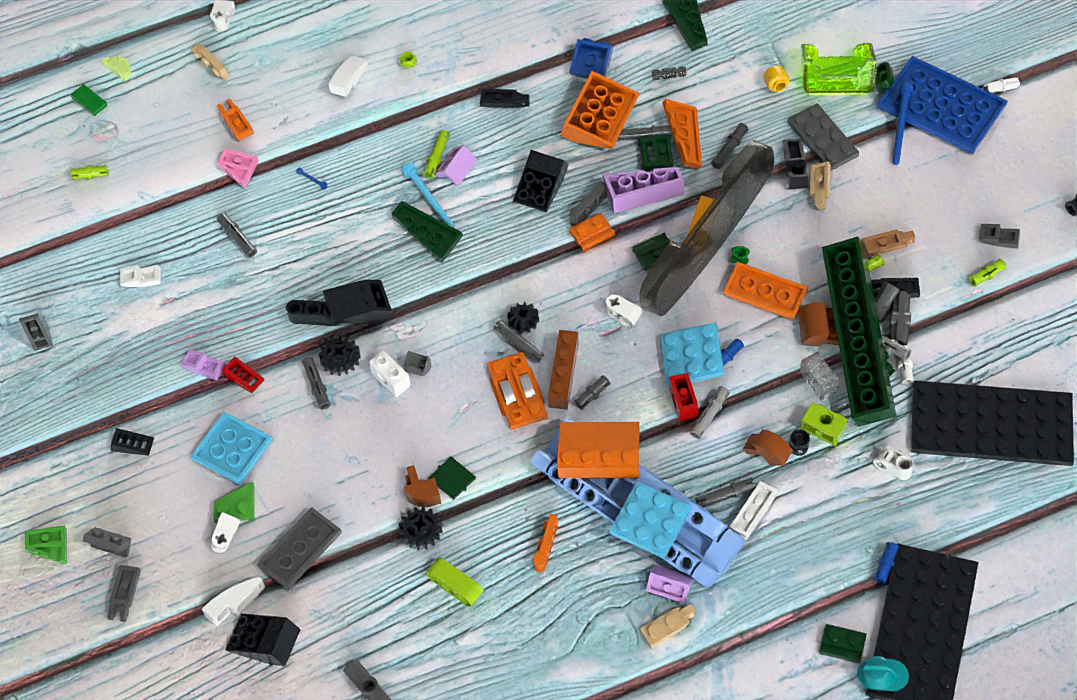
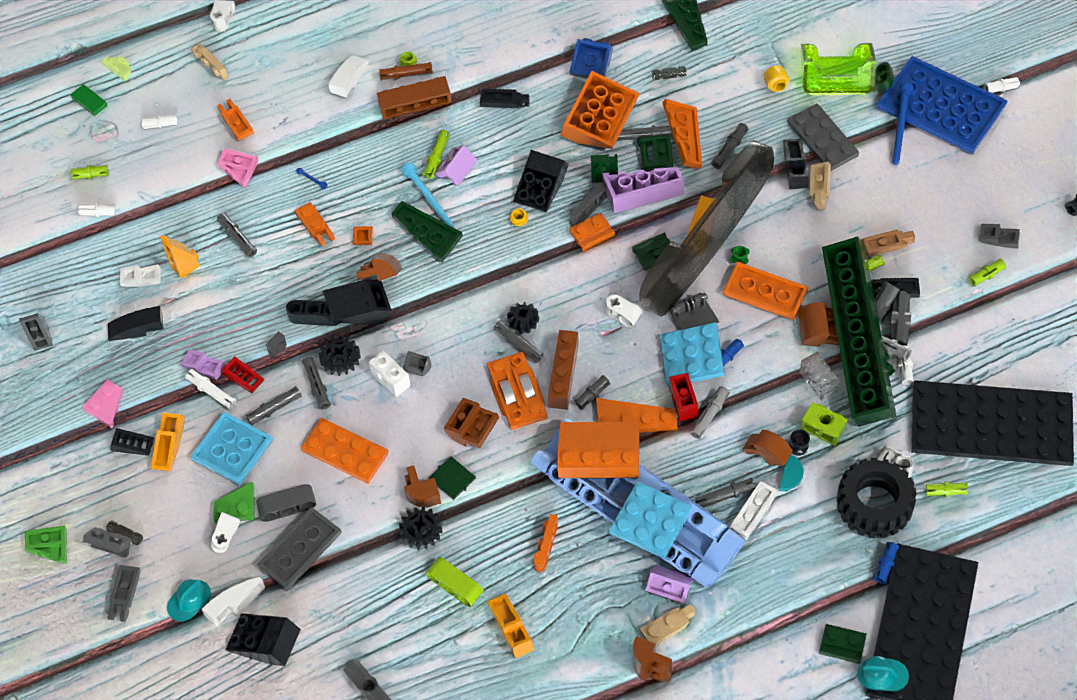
none -> white axle [78,203,116,217]
none -> bright pink wing [82,379,123,429]
none -> clear smoke axle [106,520,143,545]
none -> black slope [108,306,164,341]
none -> white axle [142,114,178,129]
none -> light orange slope [151,412,185,471]
none -> light orange slope [160,235,199,278]
none -> teal piece [167,579,211,622]
none -> white pin [185,369,237,410]
none -> dark grey pin [246,386,302,426]
none -> dark grey beam [256,484,316,522]
none -> dark grey plate [266,331,287,358]
none -> orange hinge [295,202,335,247]
none -> orange plate [301,418,389,484]
none -> orange slope [353,226,373,245]
none -> dark orange brick [356,253,402,281]
none -> dark orange brick [377,76,452,120]
none -> dark orange pin [379,62,433,80]
none -> dark orange brick [444,398,499,448]
none -> light orange slope [487,593,534,658]
none -> yellow plate [510,208,528,226]
none -> dark green plate [591,154,618,183]
none -> orange wing [596,398,677,433]
none -> dark orange brick [633,636,672,682]
none -> dark grey hinge [668,292,719,330]
none -> teal tile [779,455,803,492]
none -> black tyre [836,458,917,538]
none -> lime pin [926,481,968,497]

